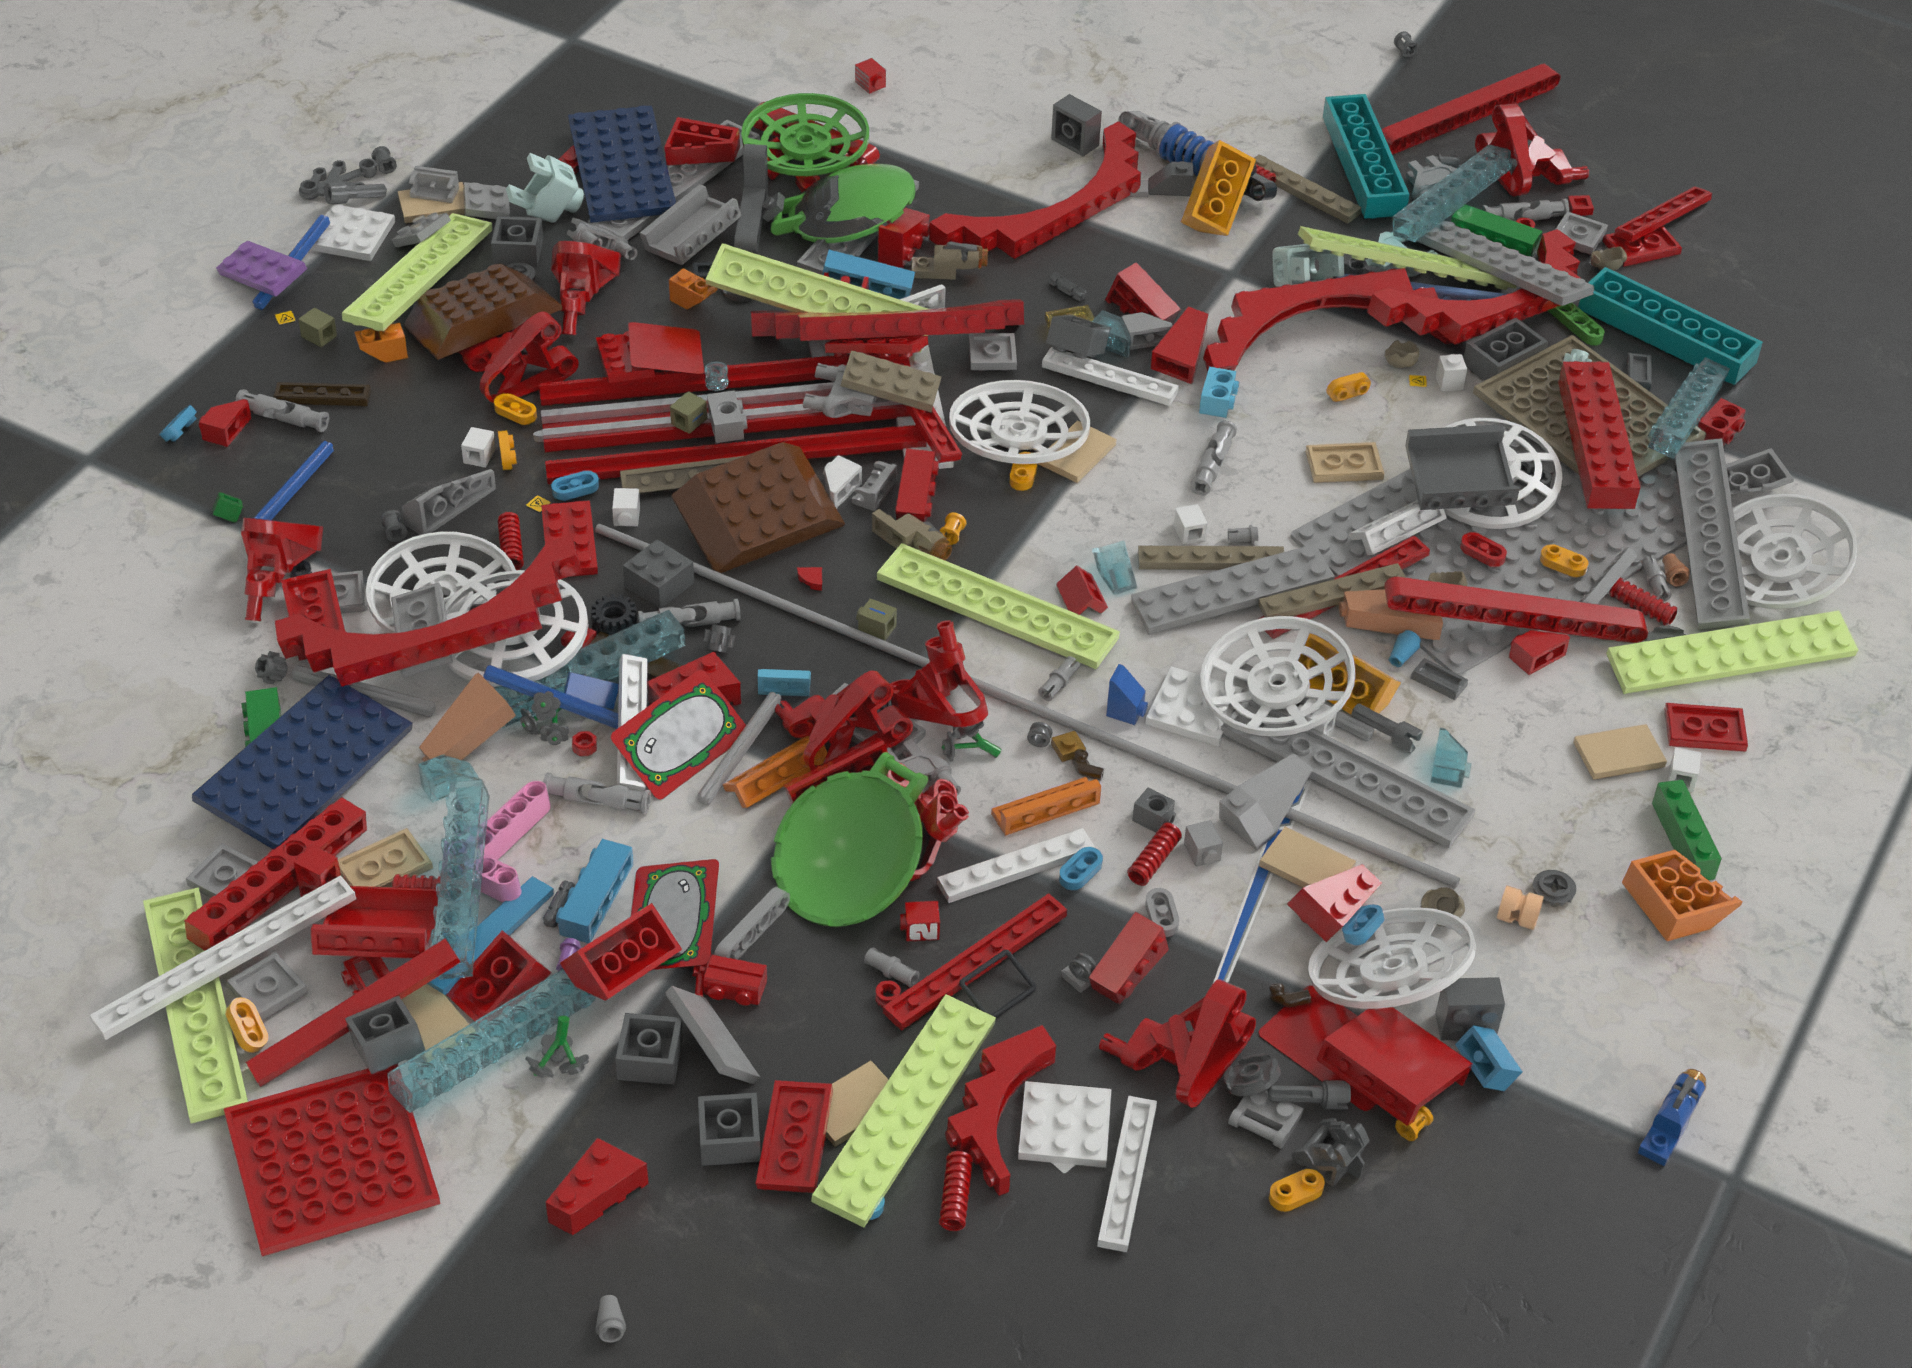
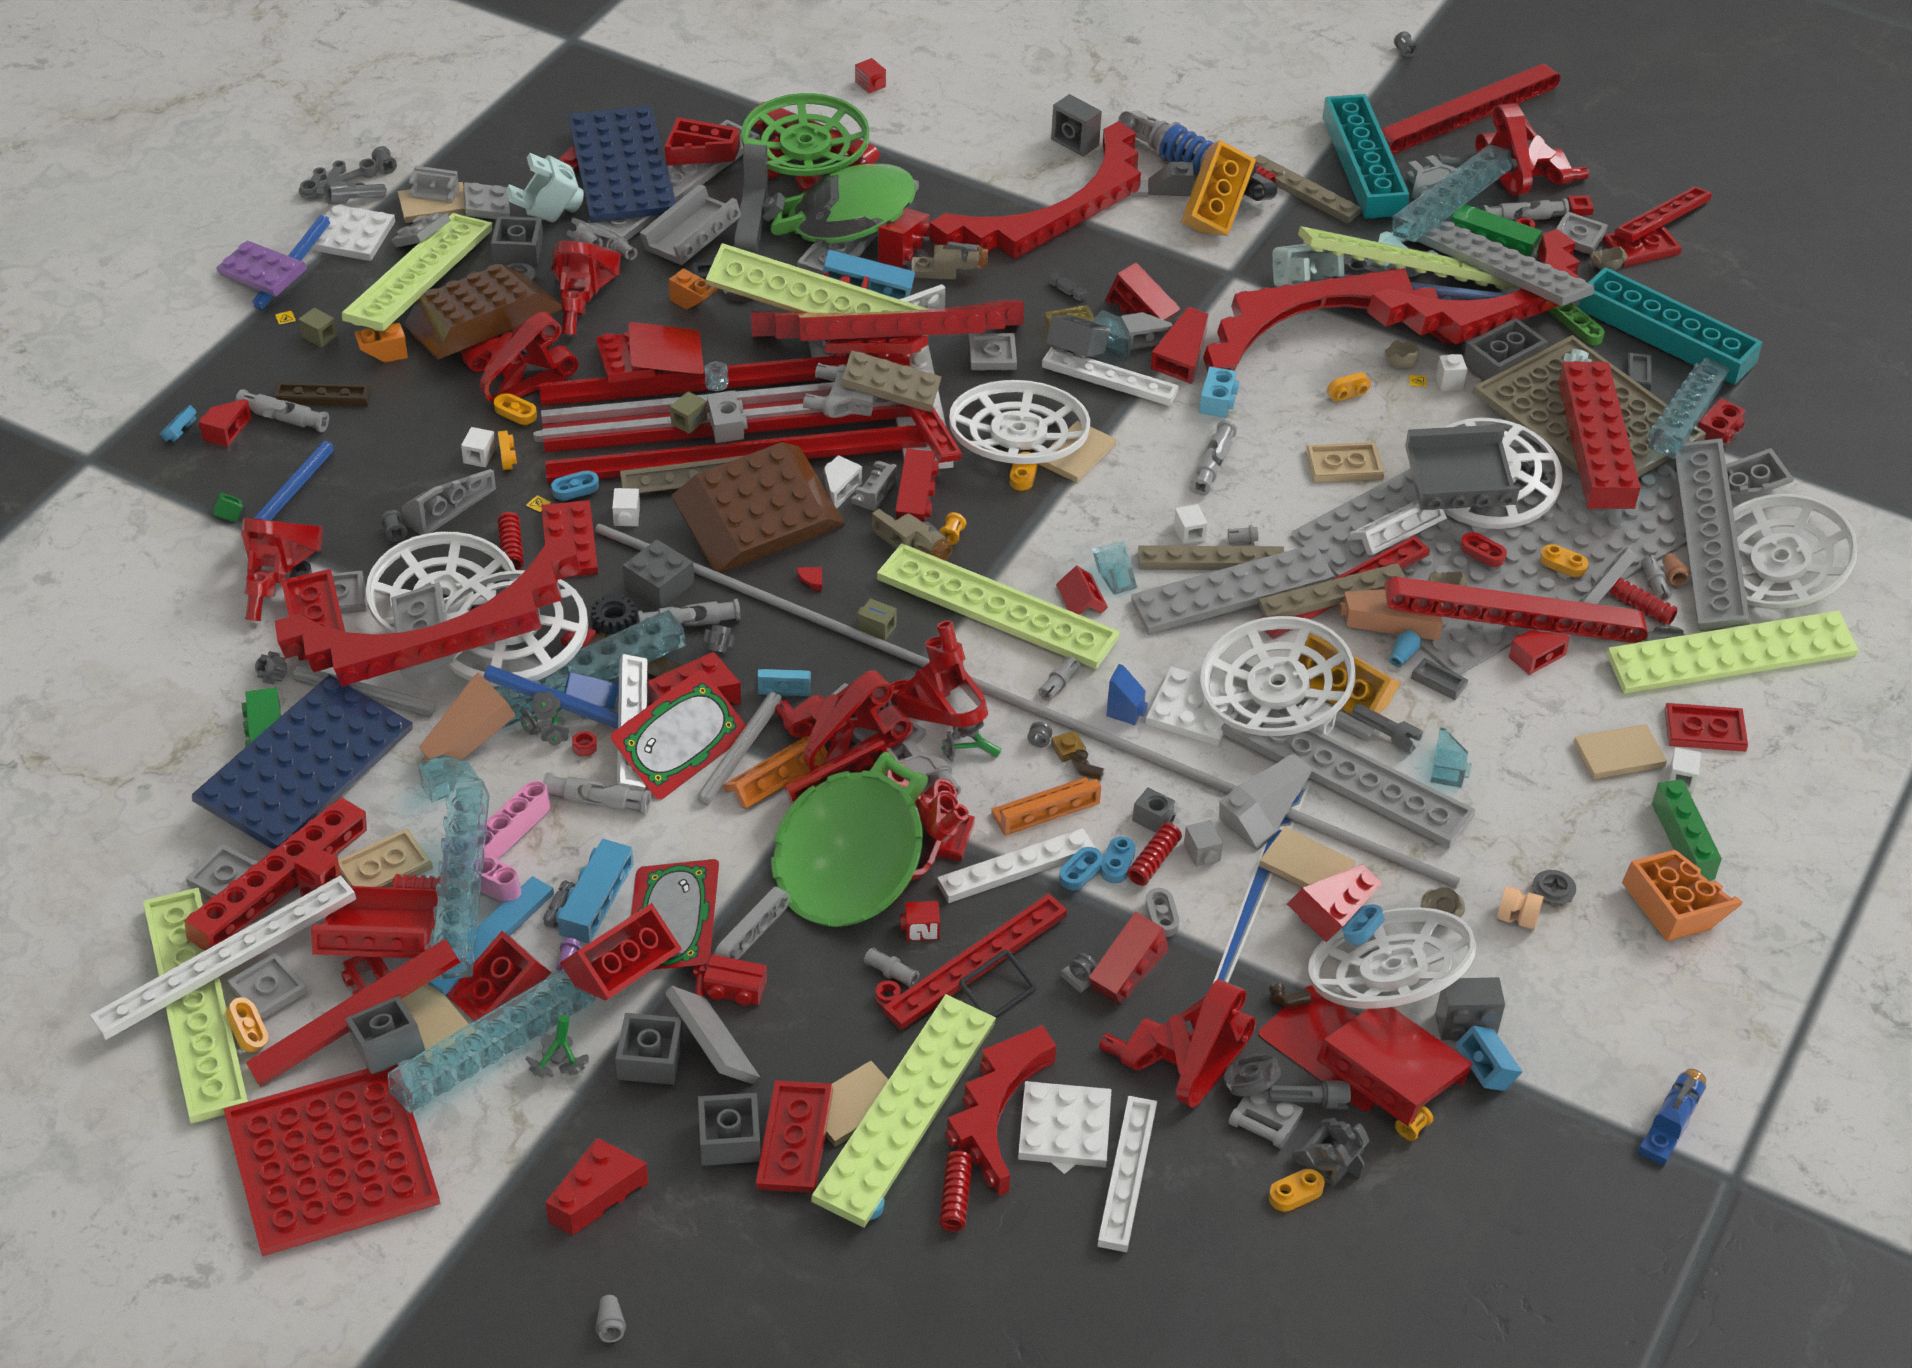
none -> red tile [936,815,975,862]
none -> dark azure plate [1101,837,1135,883]

